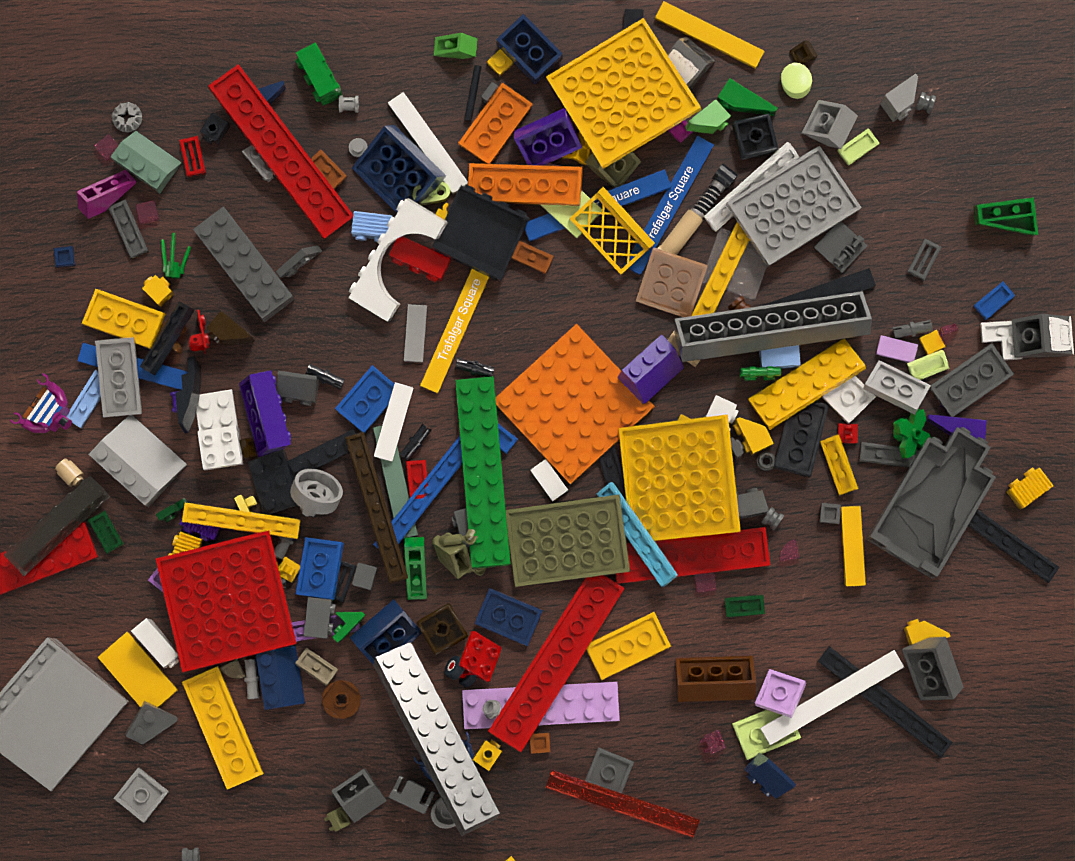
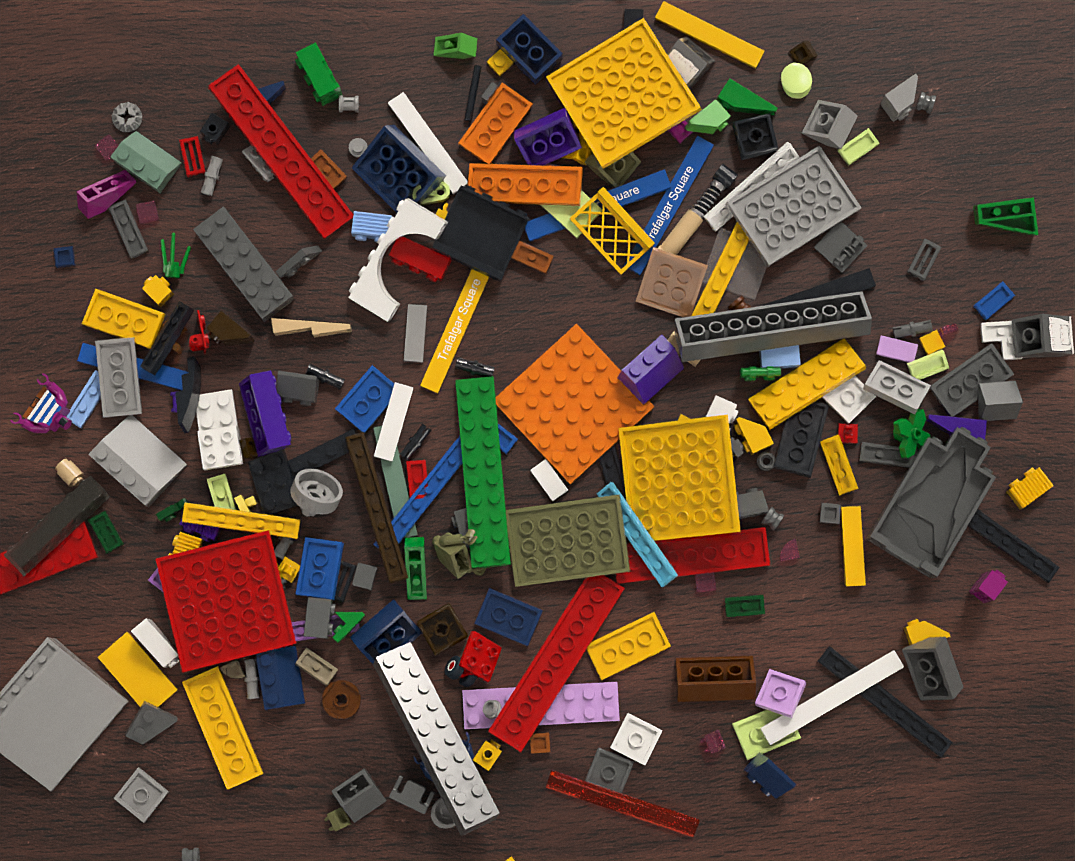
none -> light grey pin [201,156,223,196]
none -> yellowish green plate [207,474,237,510]
none -> tan slope [271,318,352,338]
none -> white plate [610,713,662,765]
none -> magenta brick [969,570,1008,603]
none -> dark grey slope [978,381,1023,421]

